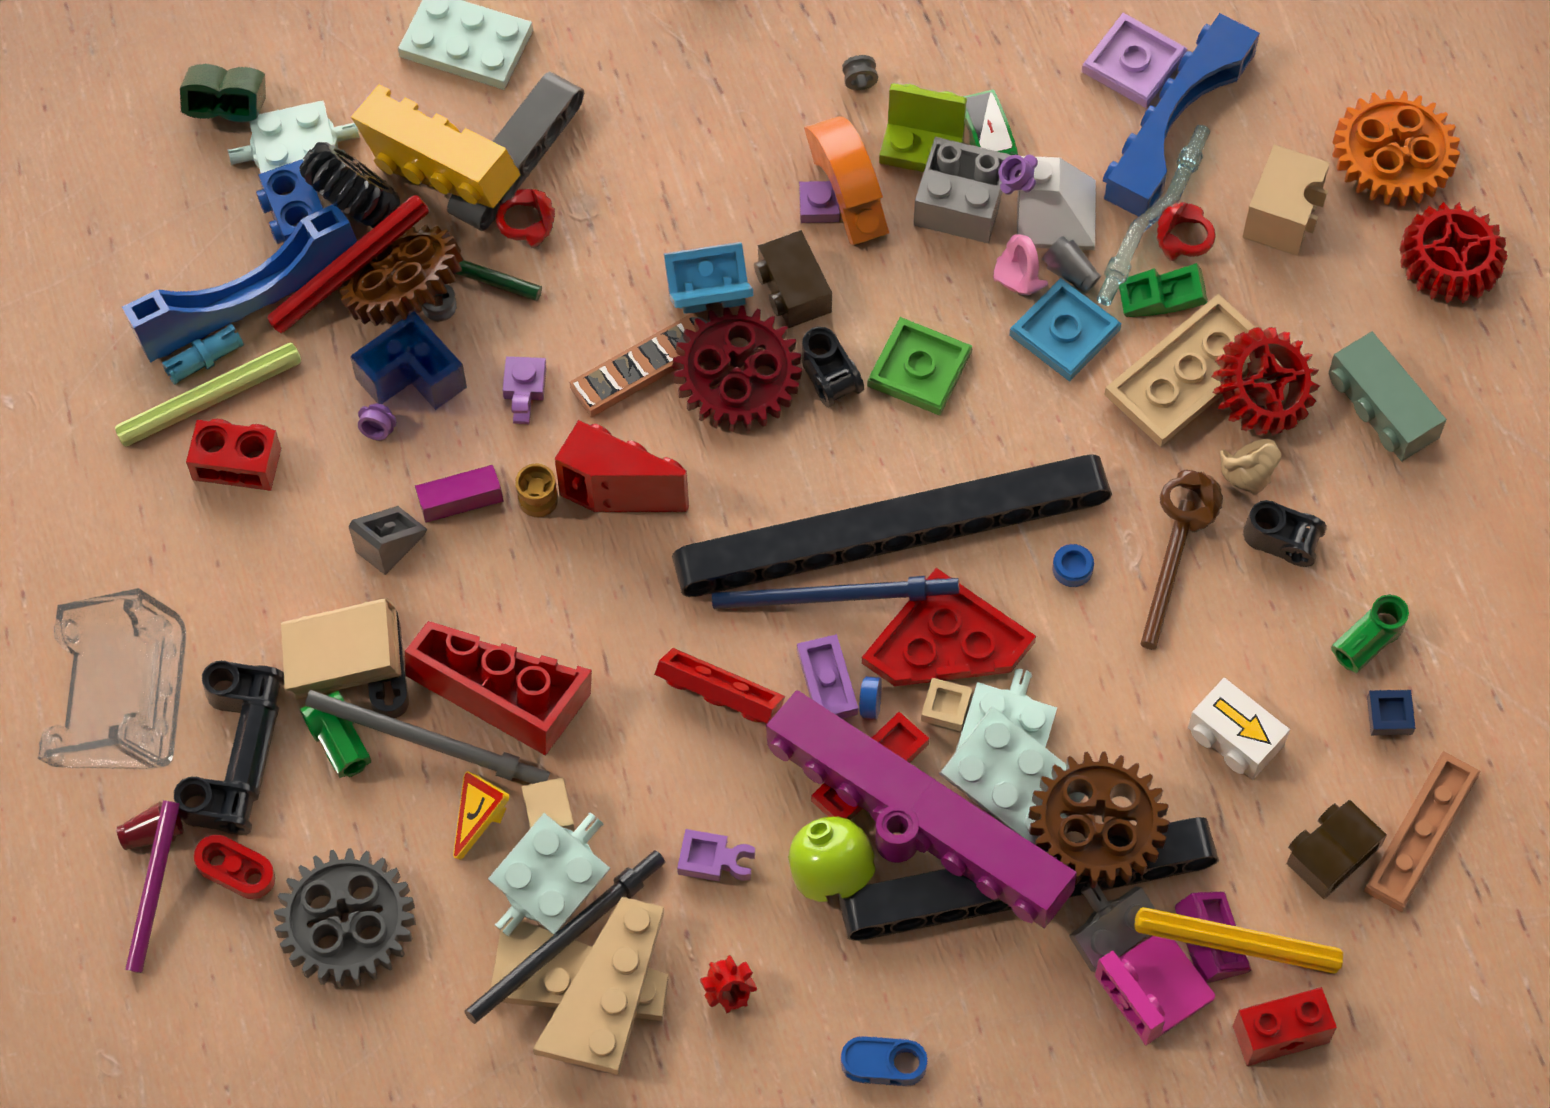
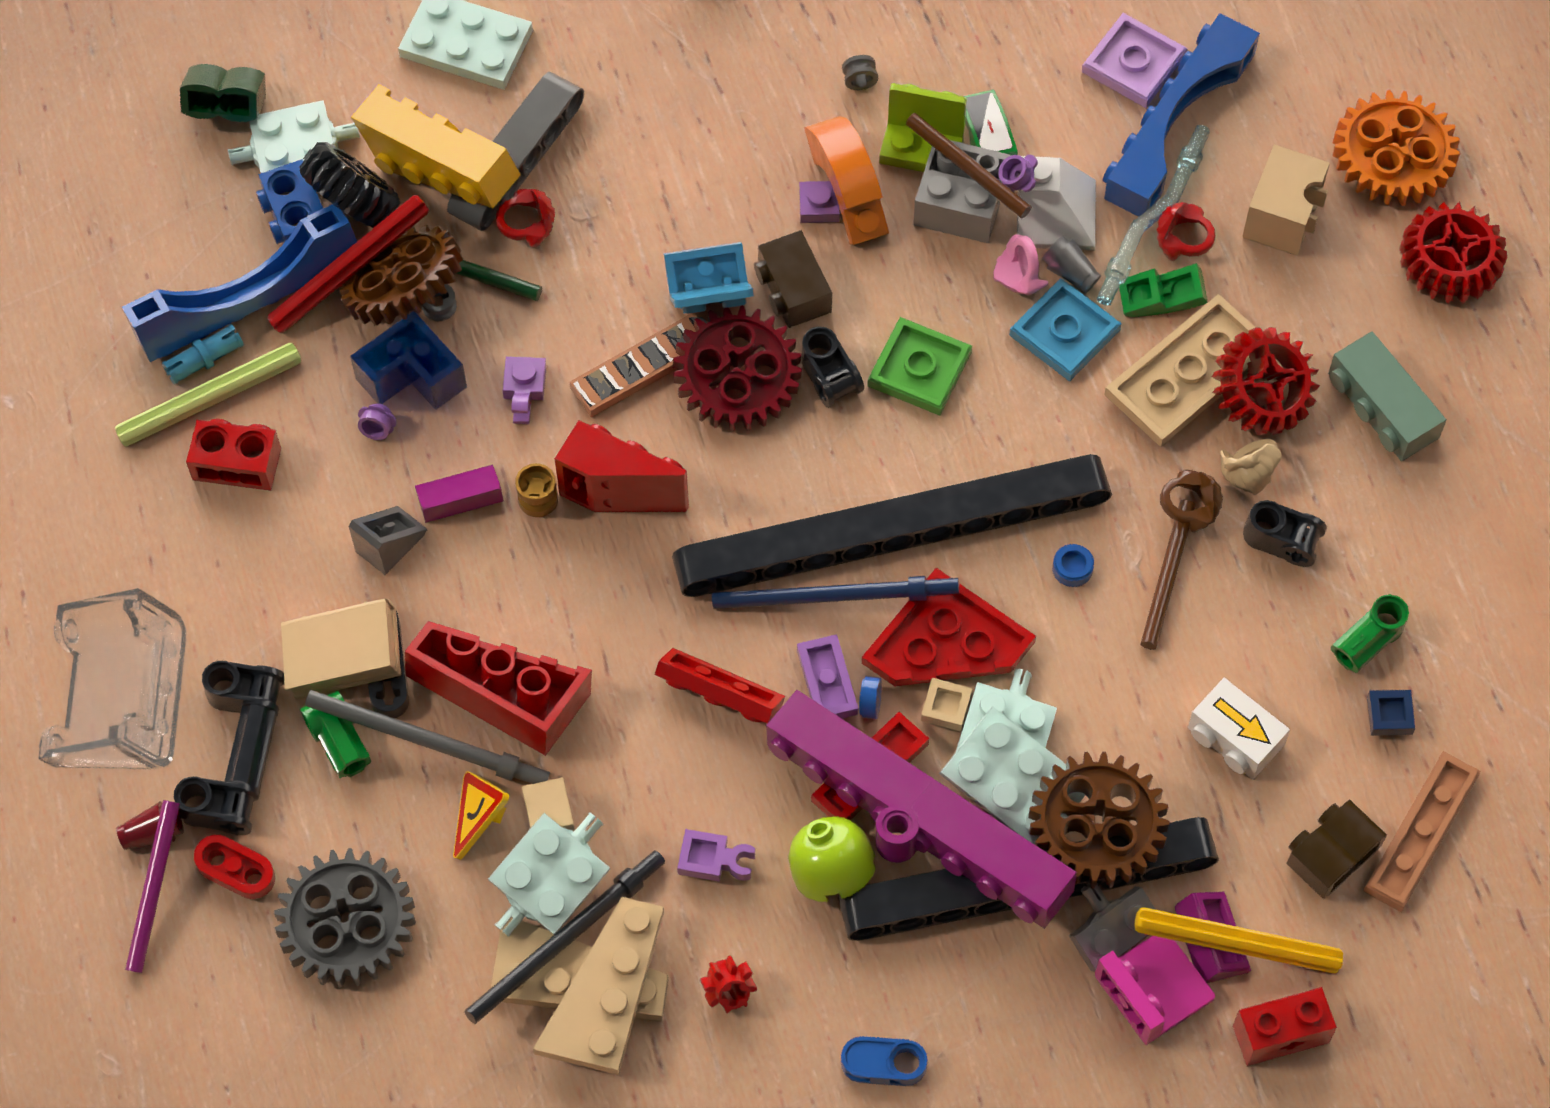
none -> reddish brown bar [906,113,1032,219]

